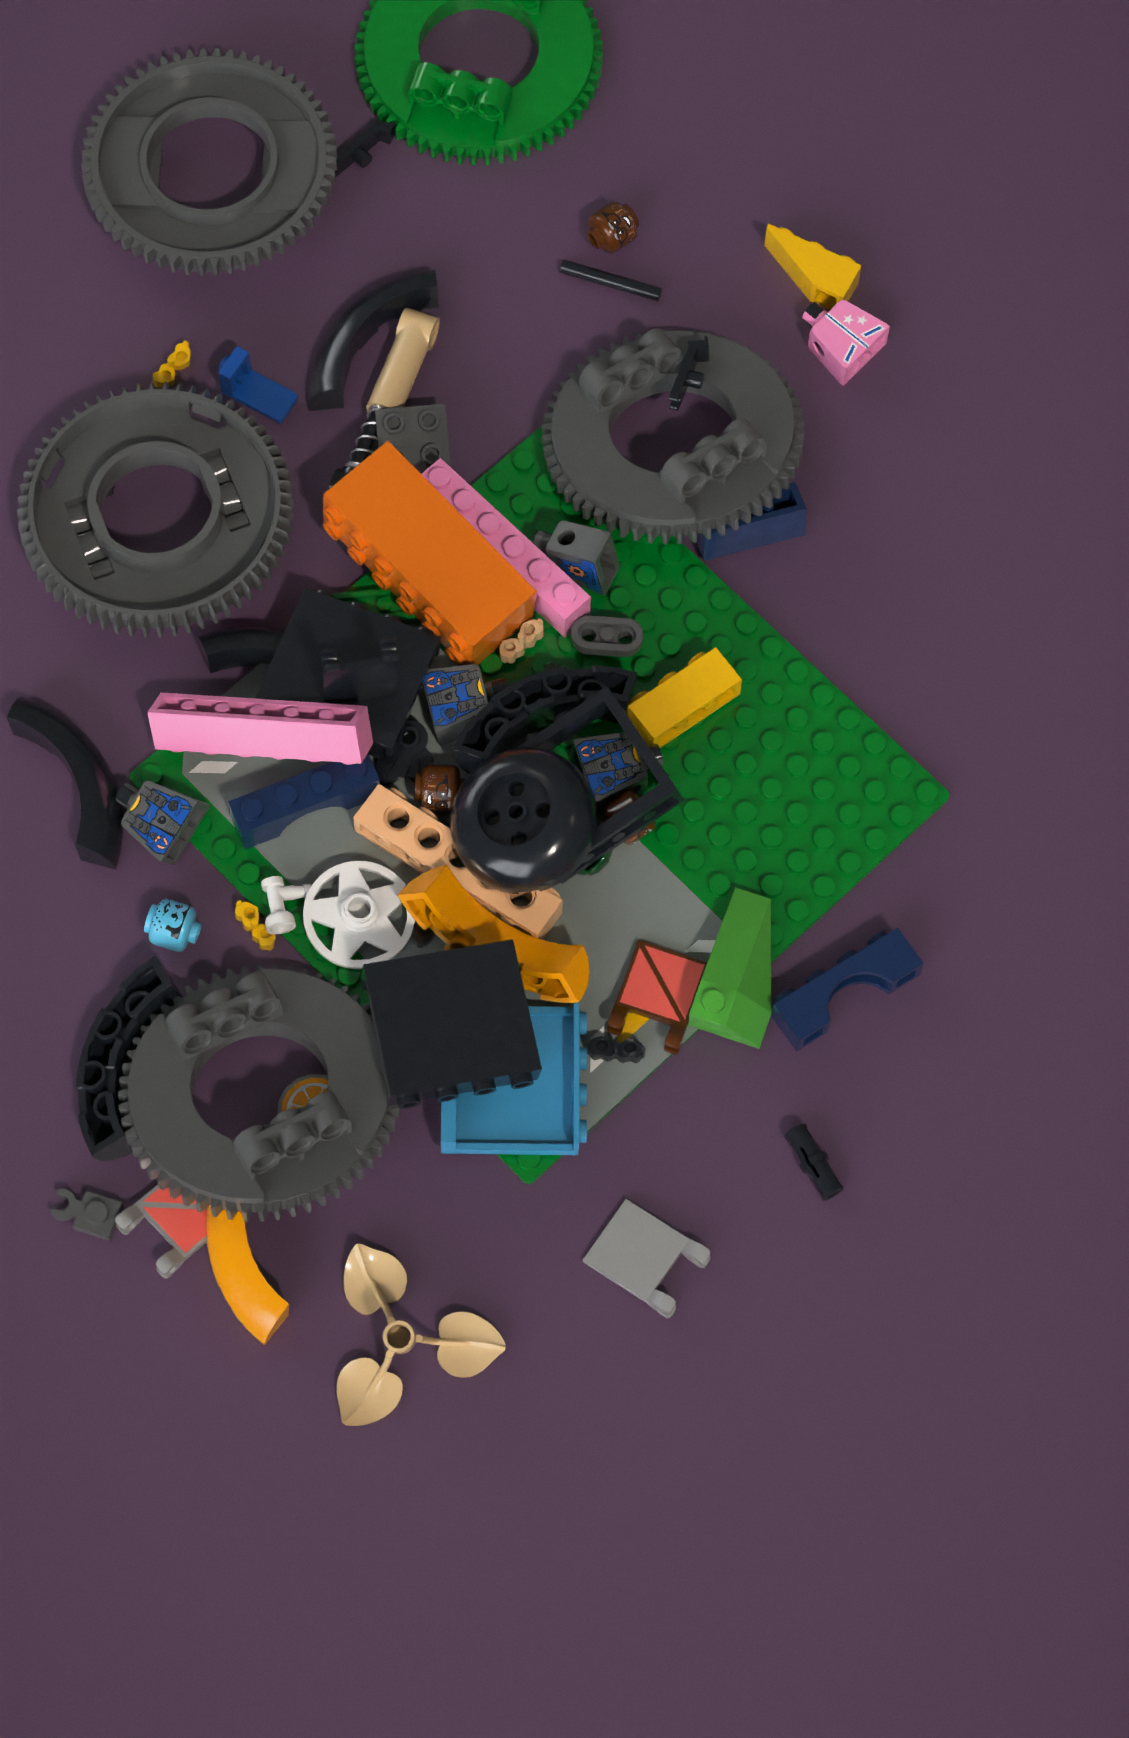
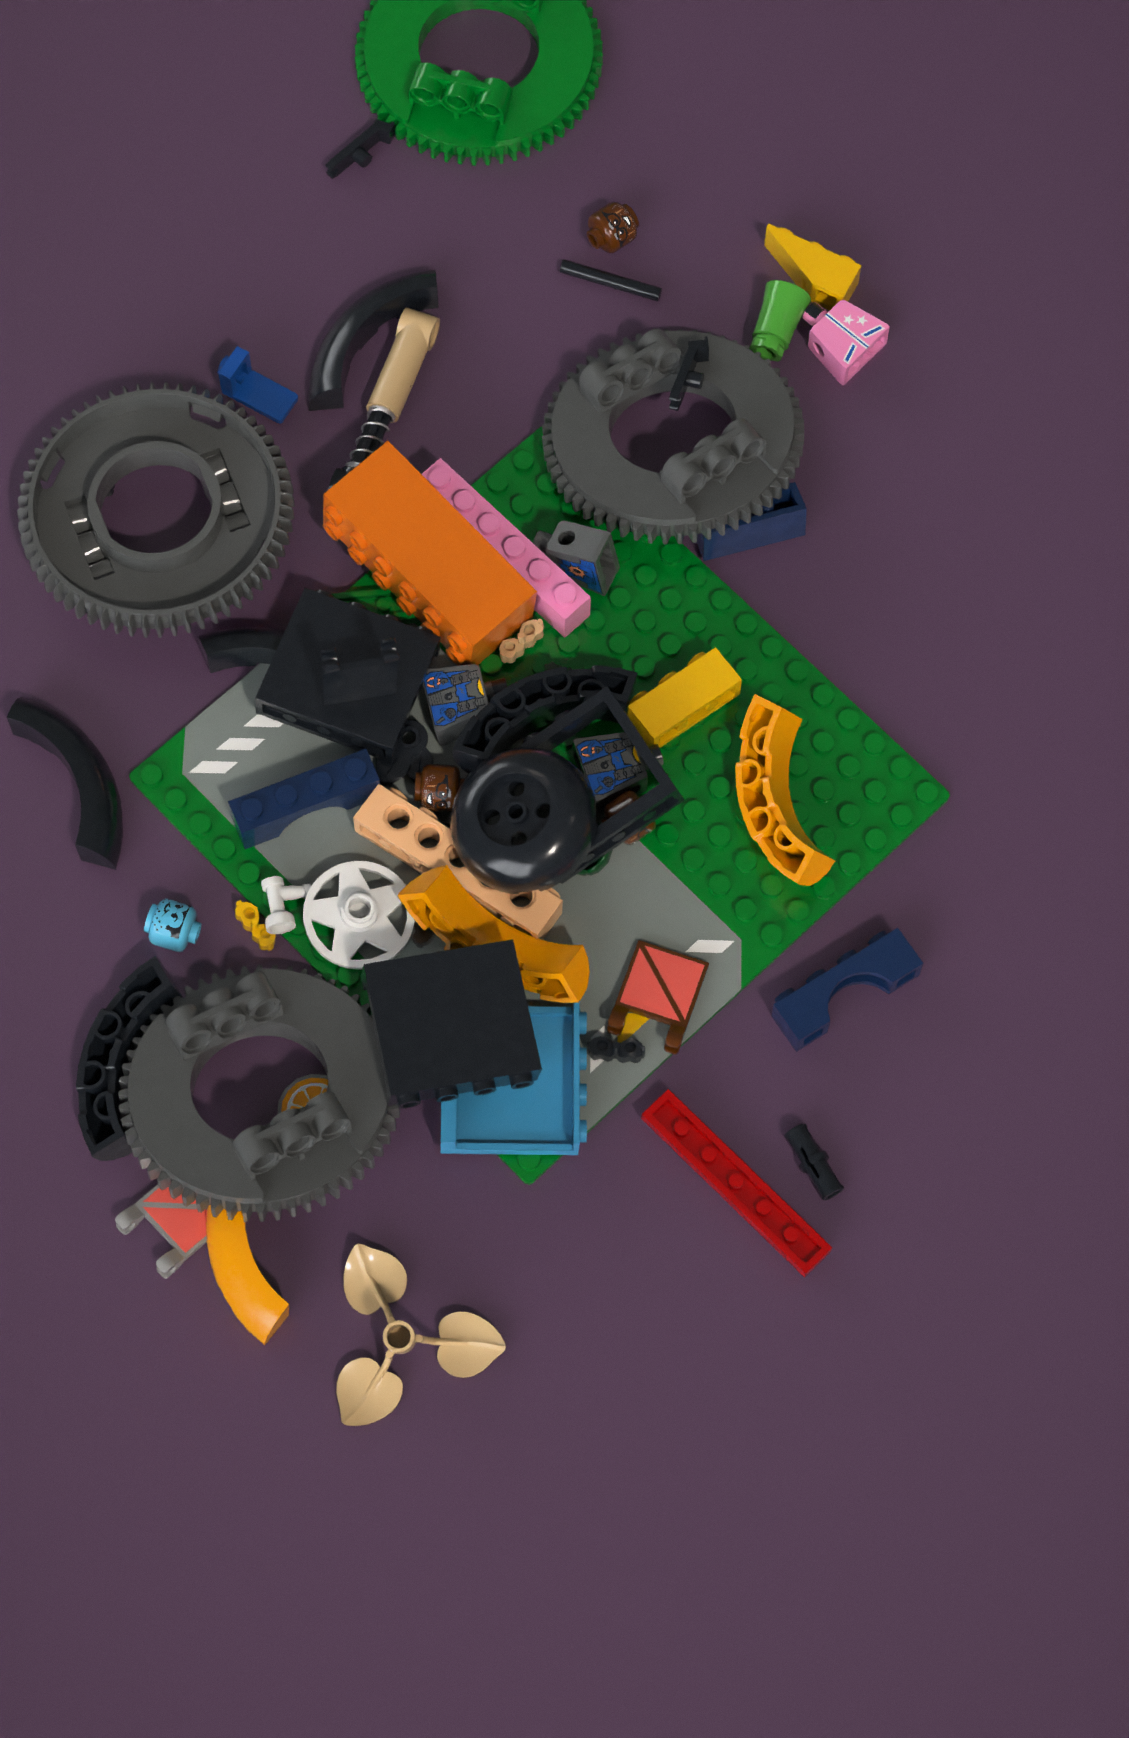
dark grey plate [50,1189,124,1241] -> none
dark grey piece [81,48,337,276] -> none
torso [115,780,210,865] -> none
bright pink brick [147,692,373,765] -> none
yellow piece [152,340,191,388] -> none
dark grey hinge [375,404,451,474] -> none
dark grey plate [571,616,643,657] -> none
light grey flag [583,1199,711,1318] -> none
bright green wedge [688,887,772,1049] -> none
none -> red plate [641,1089,832,1278]
none -> light orange brick [735,694,835,886]
none -> bright green plant [750,280,811,362]

